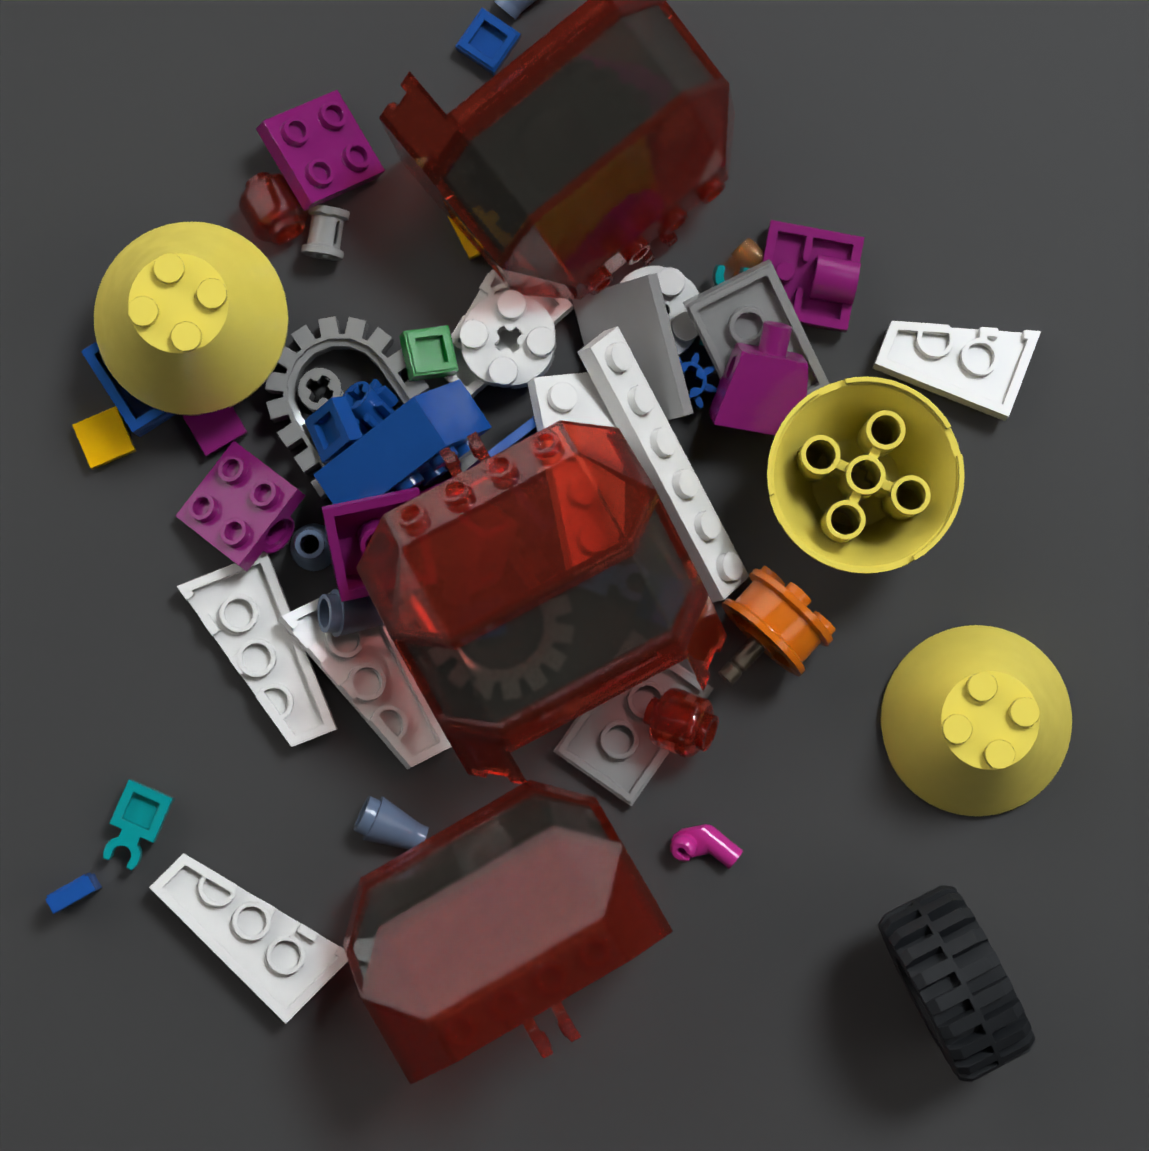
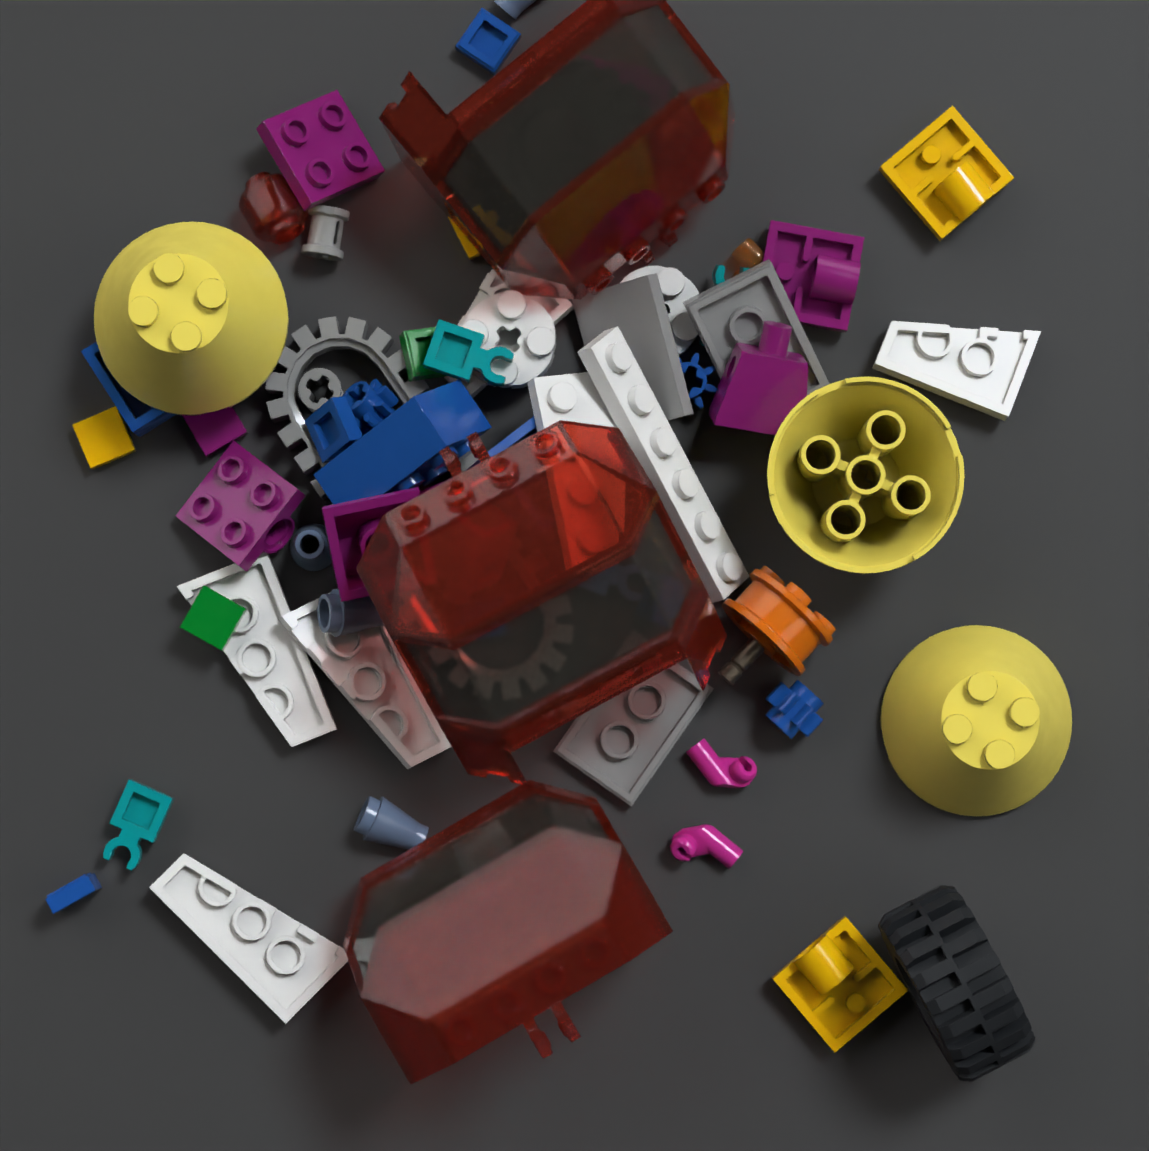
clear red head [643,687,719,758] -> none
none -> green tile [180,585,247,651]
none -> teal plate [423,319,514,386]
none -> dark pink arm [686,738,757,788]
none -> blue gear [765,680,824,739]
none -> yellow plate [771,915,908,1053]
none -> yellow plate [878,105,1014,241]

